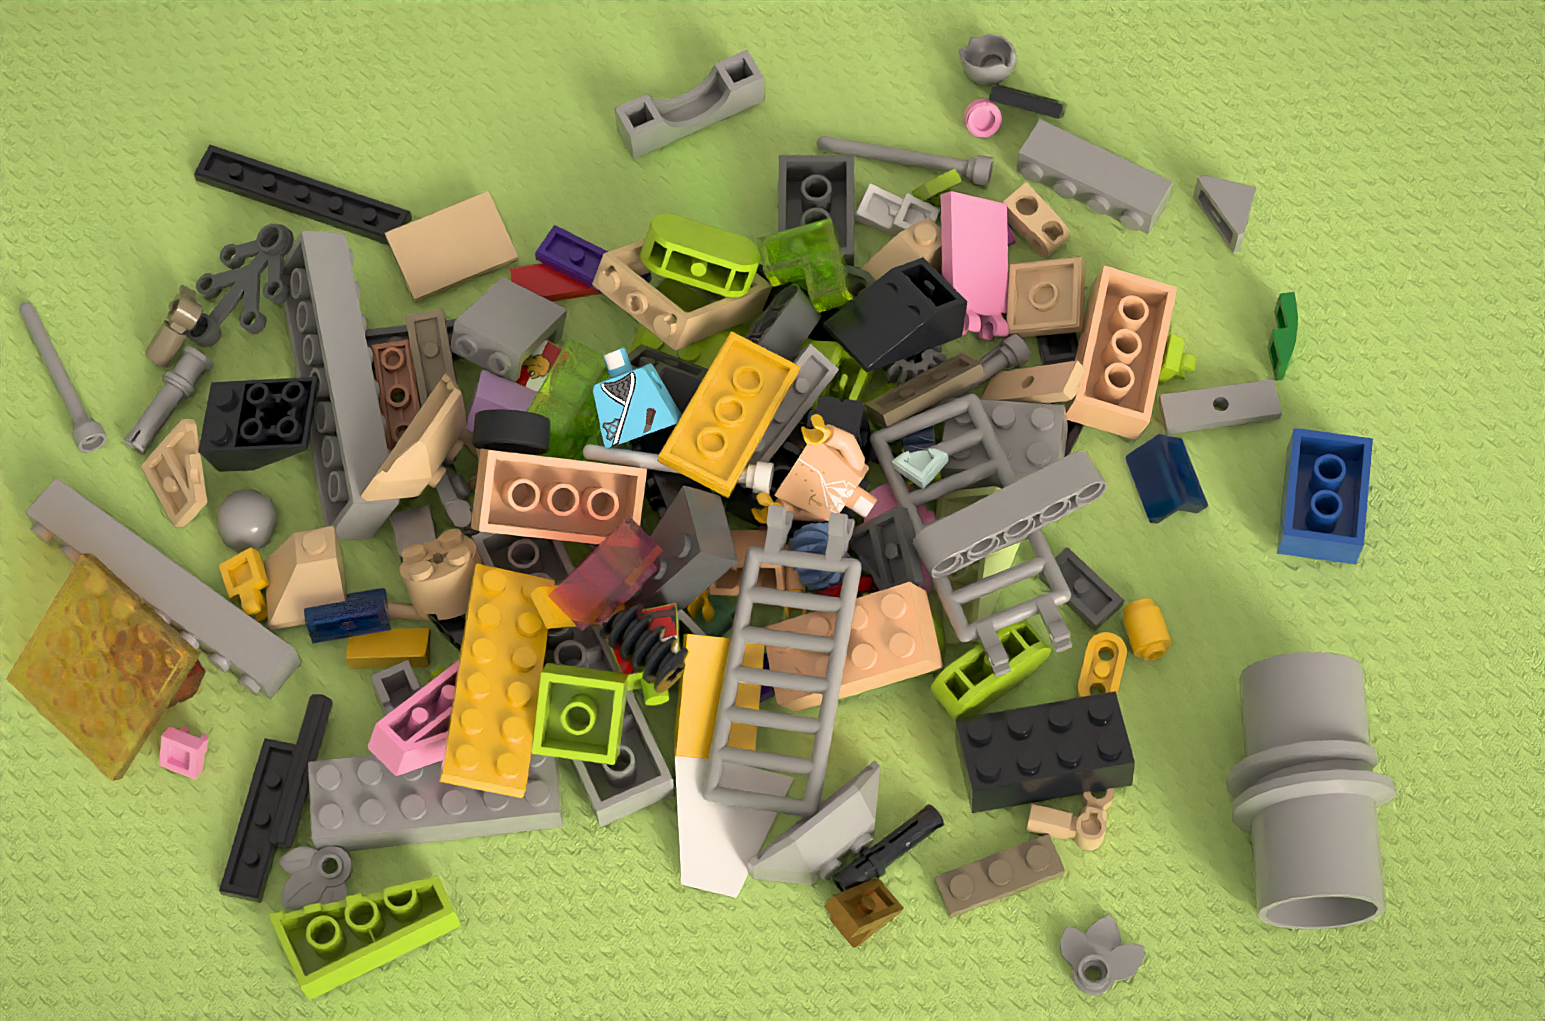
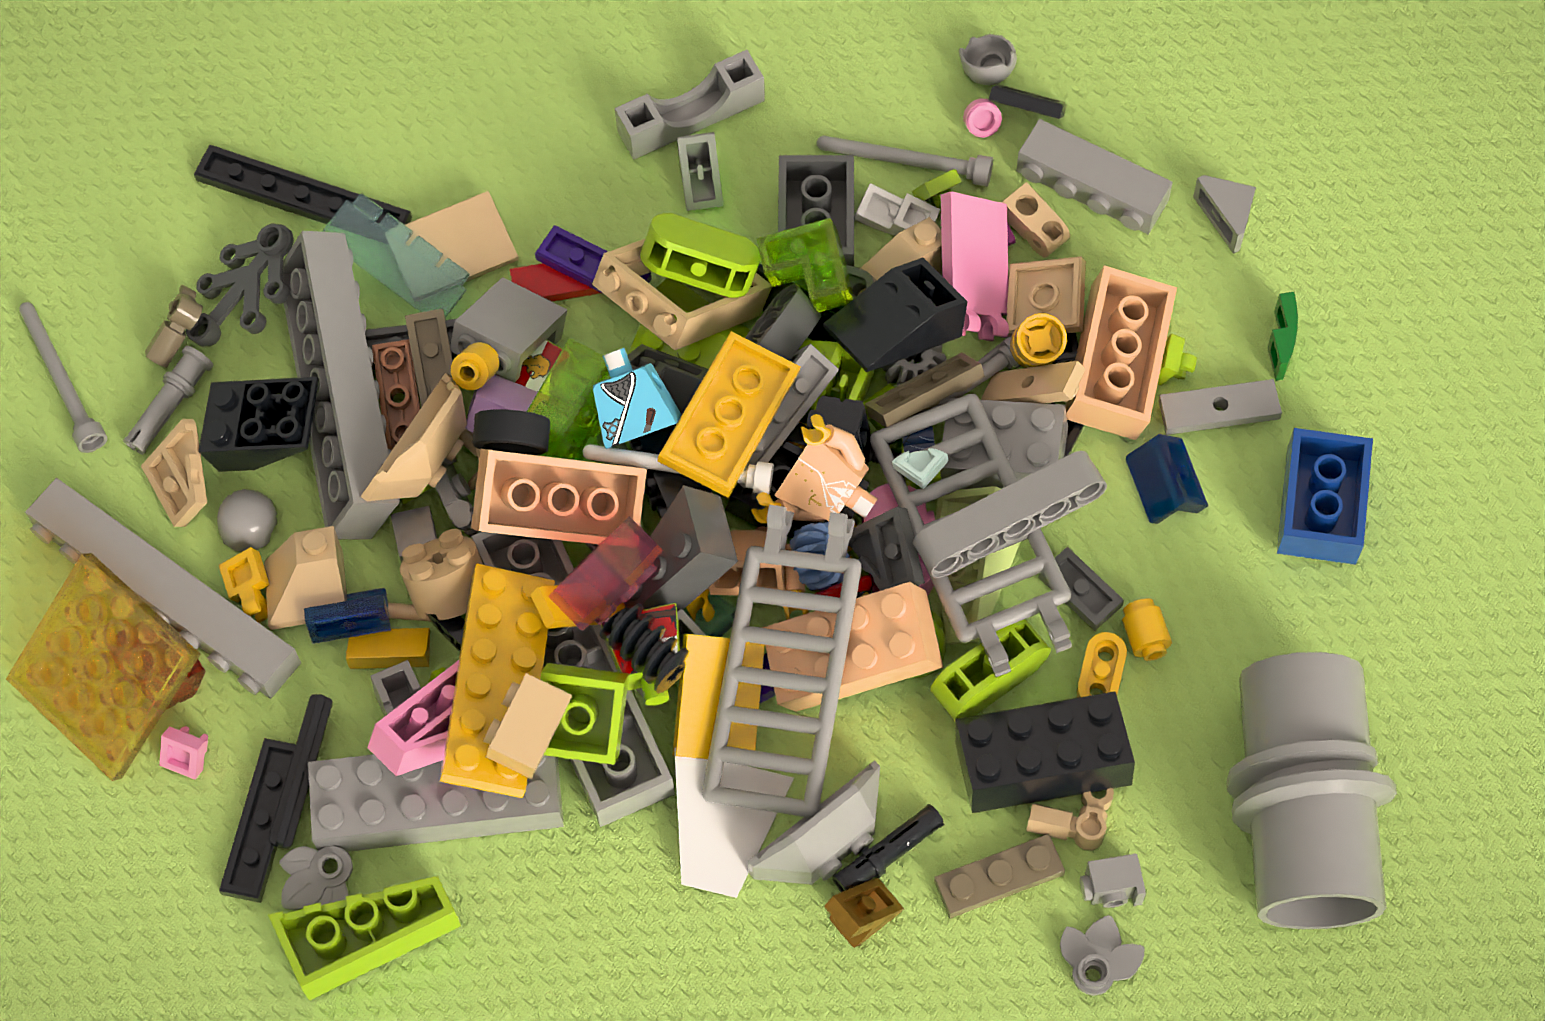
none -> clear light blue windscreen [322,193,470,318]
none -> yellow brick [451,342,499,390]
none -> tan brick [483,673,572,779]
none -> light grey slope [677,132,724,211]
none -> yellow wheel [1010,313,1067,368]
none -> light grey brick [1080,853,1146,908]

